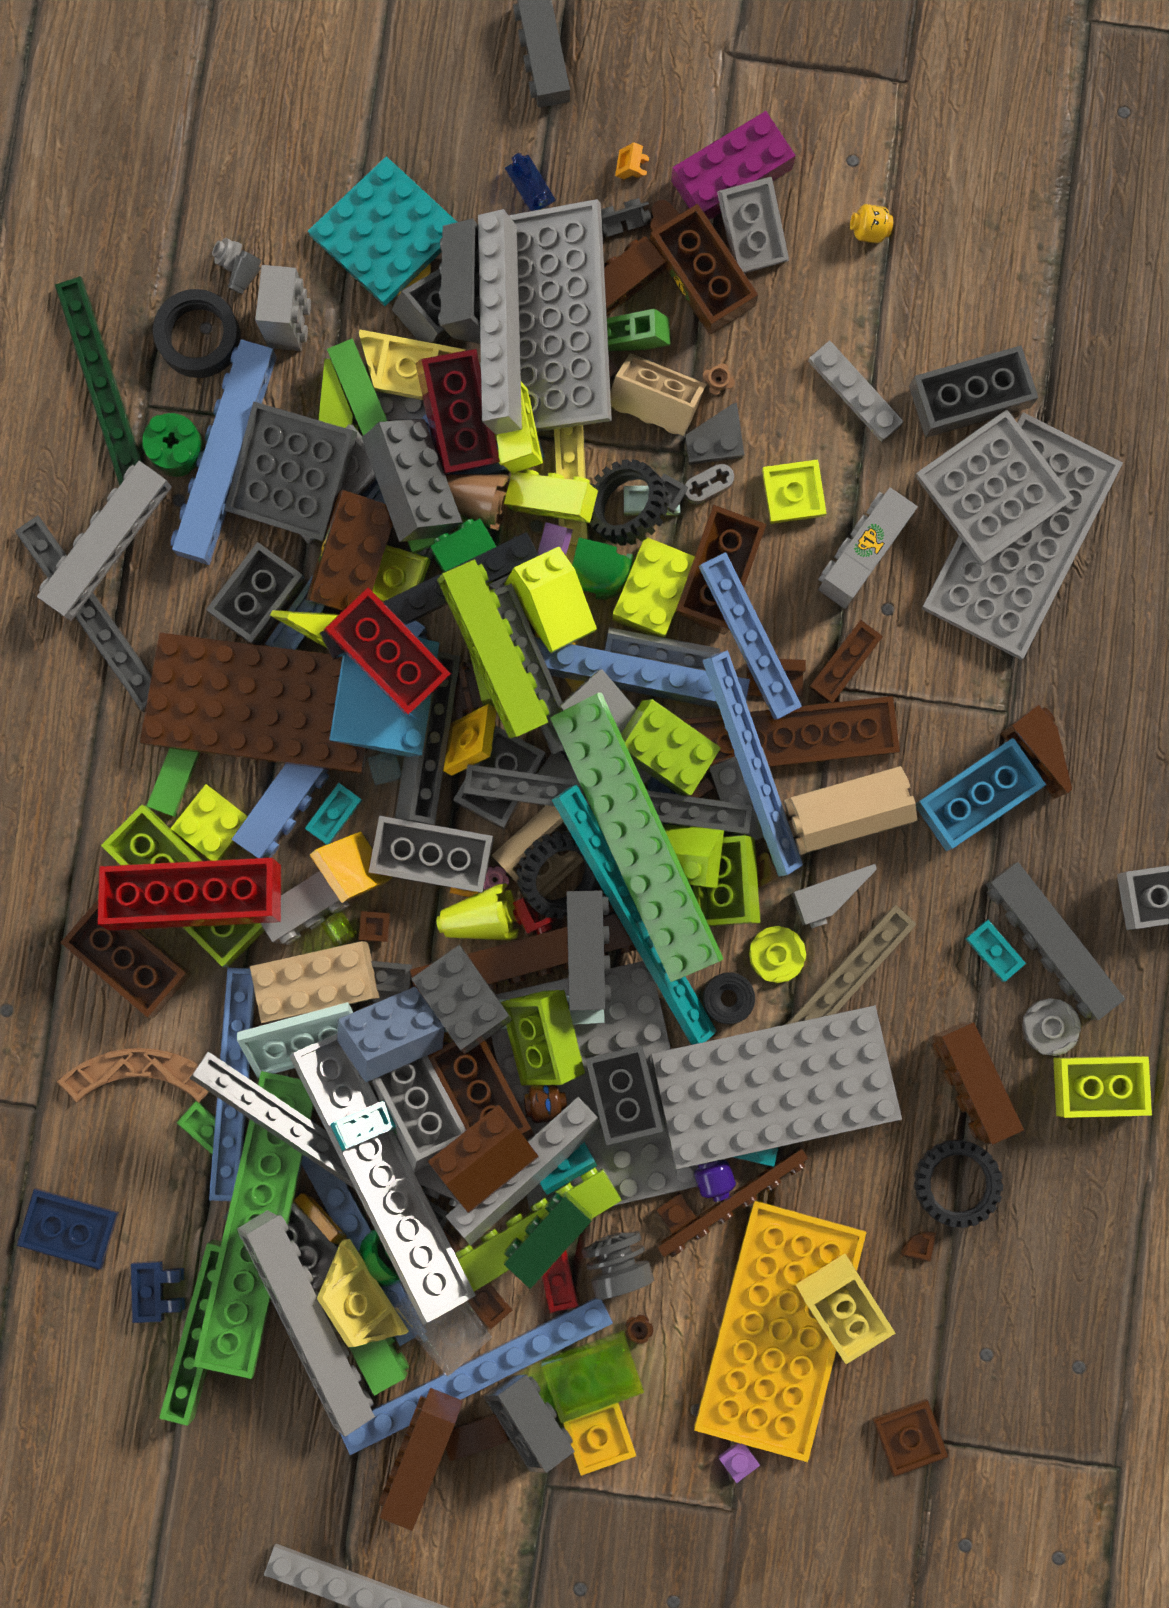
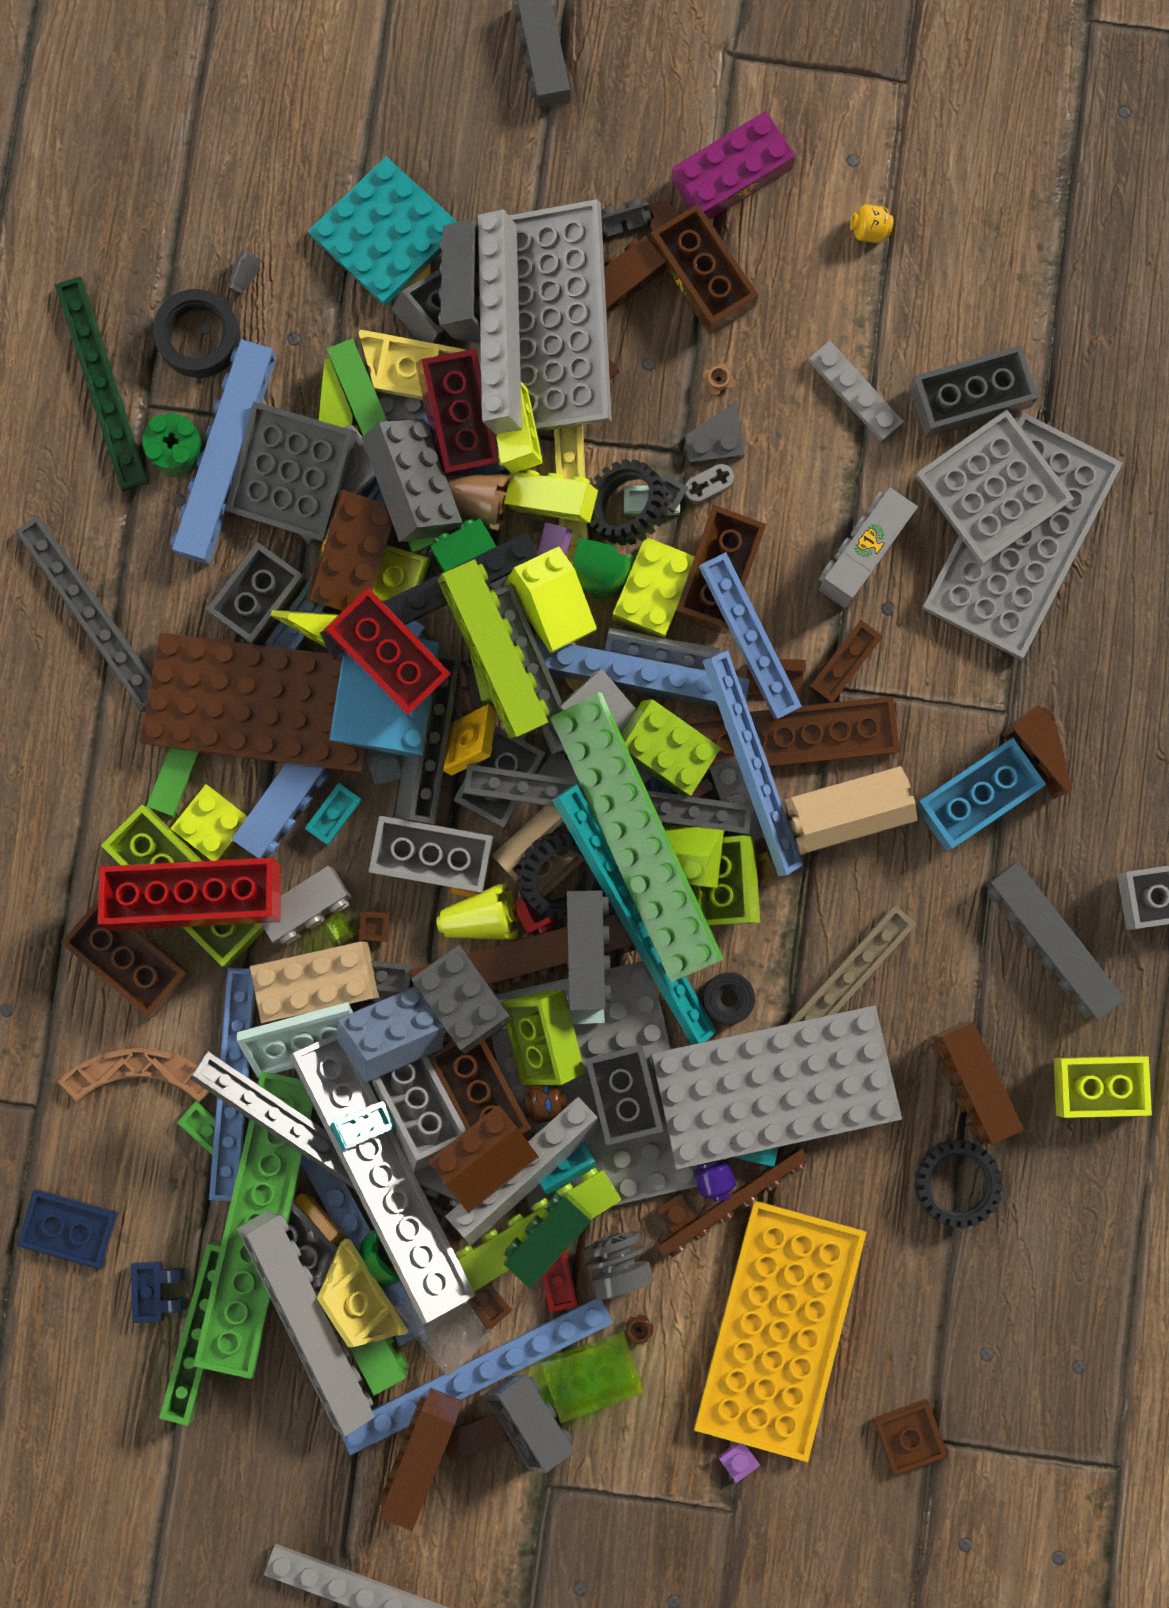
light grey brick [37,461,171,621] -> none
light grey plate [212,238,242,272] -> none
light grey brick [255,265,311,351] -> none
yellow tile [310,831,392,903] -> none
bright pink plate [484,866,509,890] -> none
clear blue hinge [505,153,556,211] -> none
yellow plate [562,1397,636,1476] -> none
bright green slope [607,308,670,351] -> none
tan slope [610,353,706,436] -> none
light orange tile [615,142,649,180] -> none
light grey tile [717,177,789,273] -> none
neon yellow tile [748,926,806,983] -> none
neon yellow plate [762,460,827,524] -> none
light grey slope [791,864,877,929] -> none
light yellow slope [796,1254,895,1364] -> none
reddish brown tile [901,1231,936,1262] -> none
teal plate [965,920,1026,982] -> none
light grey tile [1022,998,1081,1056] -> none

